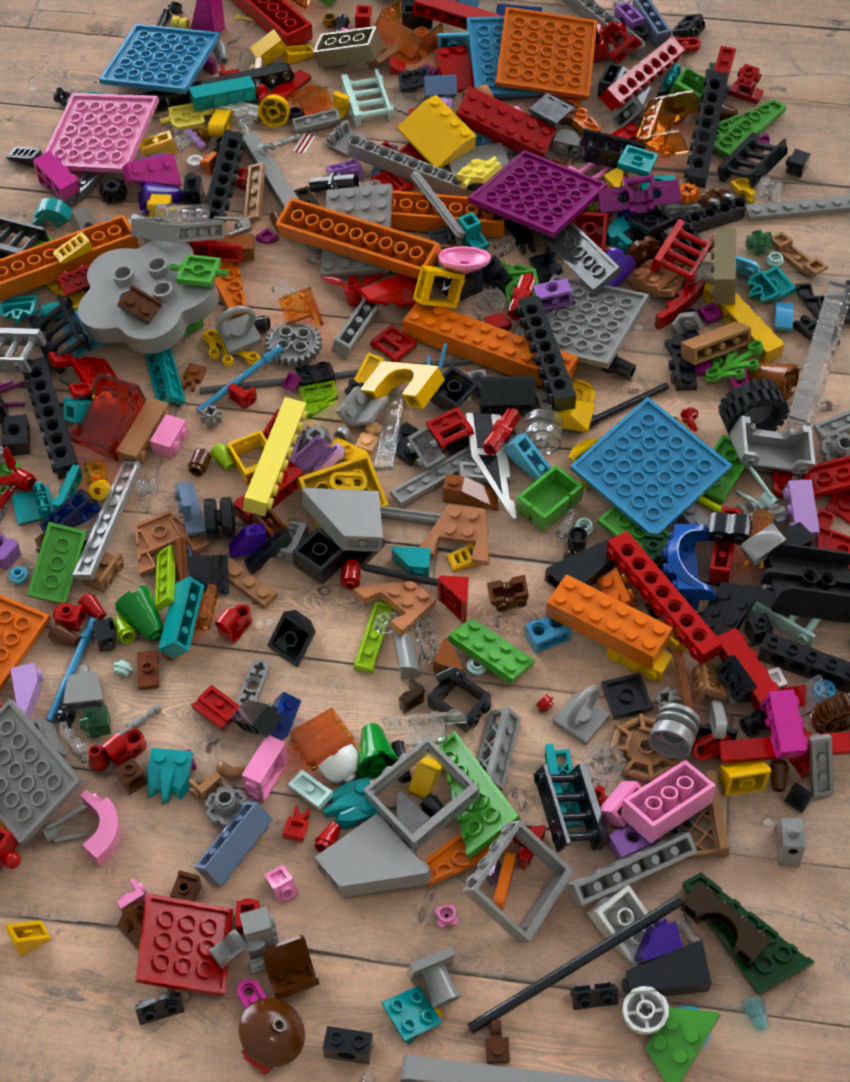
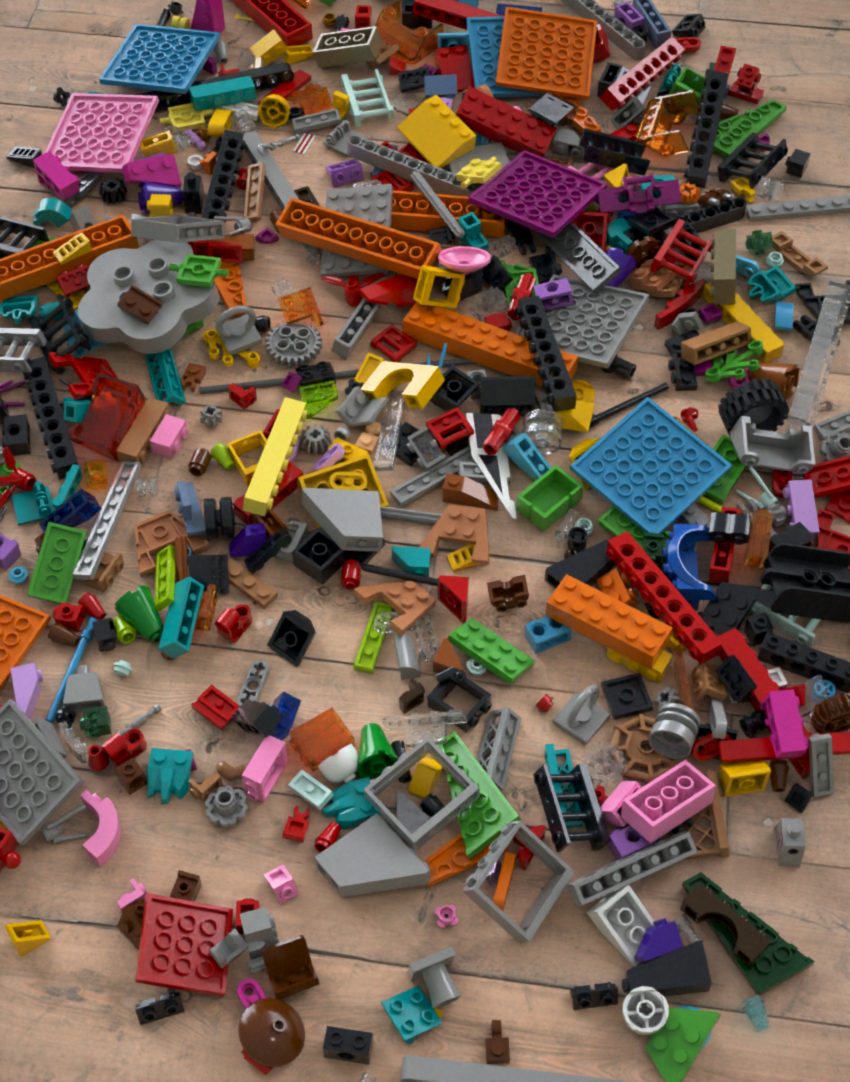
yellow brick [89,480,111,500] -> none
copper plate [137,650,159,690] -> none
clear slope [156,204,210,224] -> none
sand blue brick [194,801,273,886] -> none
dark azure bar [196,345,283,414] -> none
red plate [255,84,268,102] -> none
medium lavender hinge [290,434,332,474] -> none
black piece [309,172,359,192] -> none
black piece [467,895,684,1034] -> none
red tile [601,21,642,64] -> none
teal plate [617,145,659,176] -> none
light grey piece [741,523,787,567] -> none

